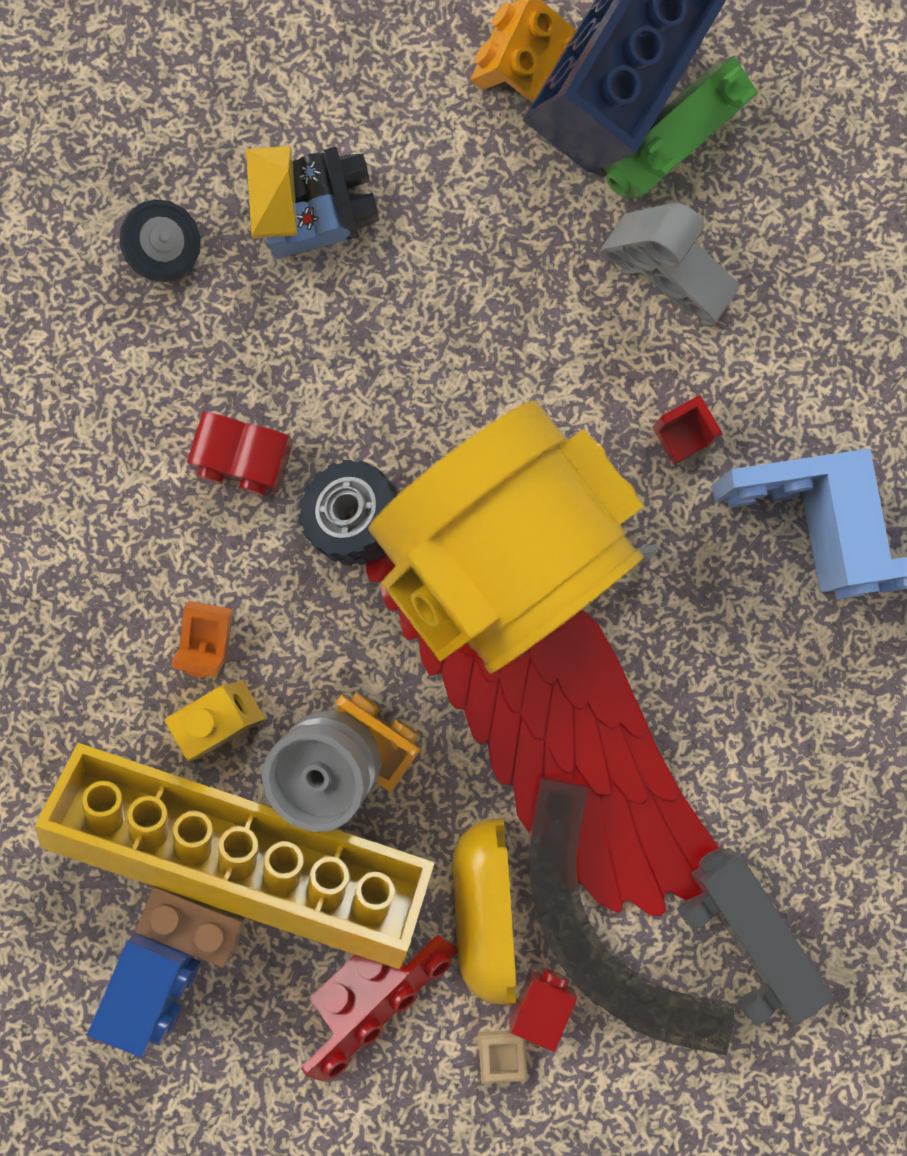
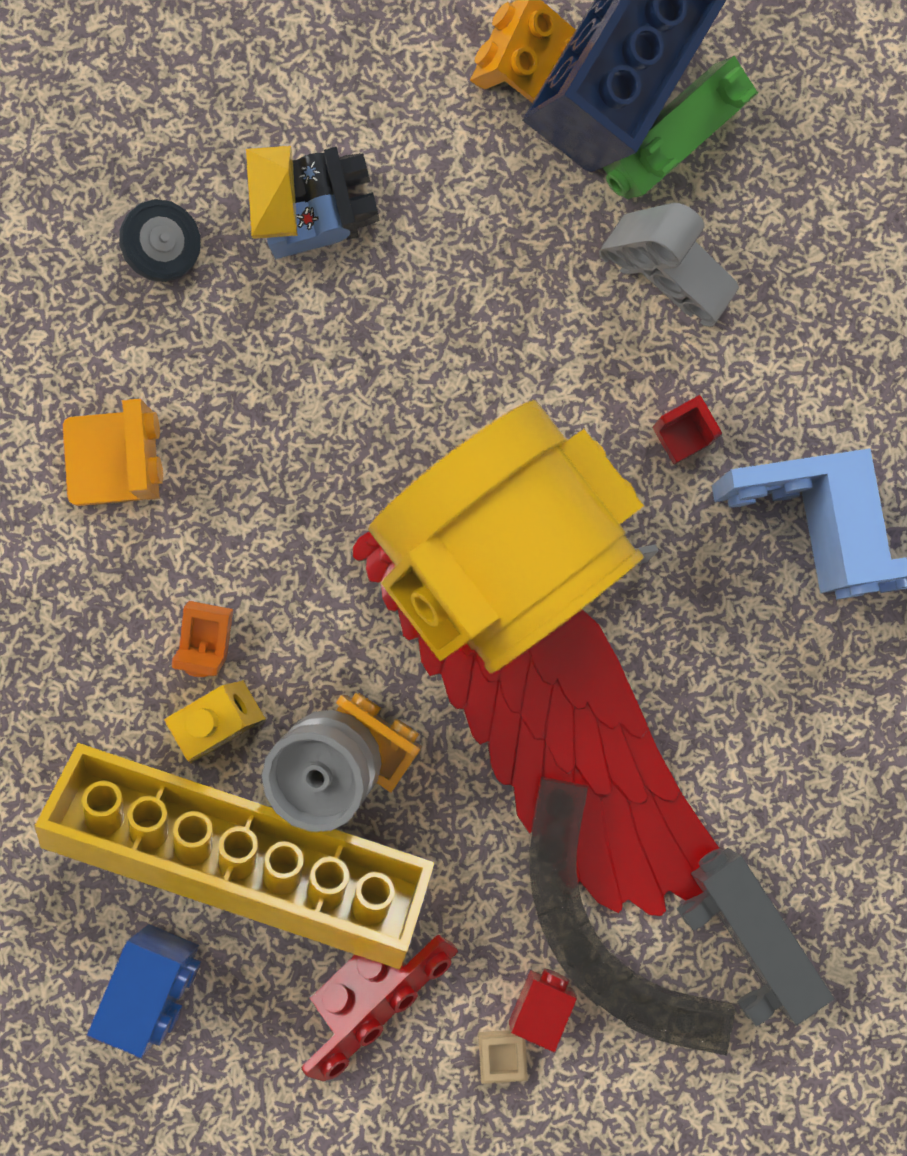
medium nougat brick [135,886,248,968] -> none
red brick [187,411,293,497] -> none
black wheel [298,460,399,566] -> none
yellow brick [452,818,516,1005] -> none
none -> light orange bracket [63,399,163,506]

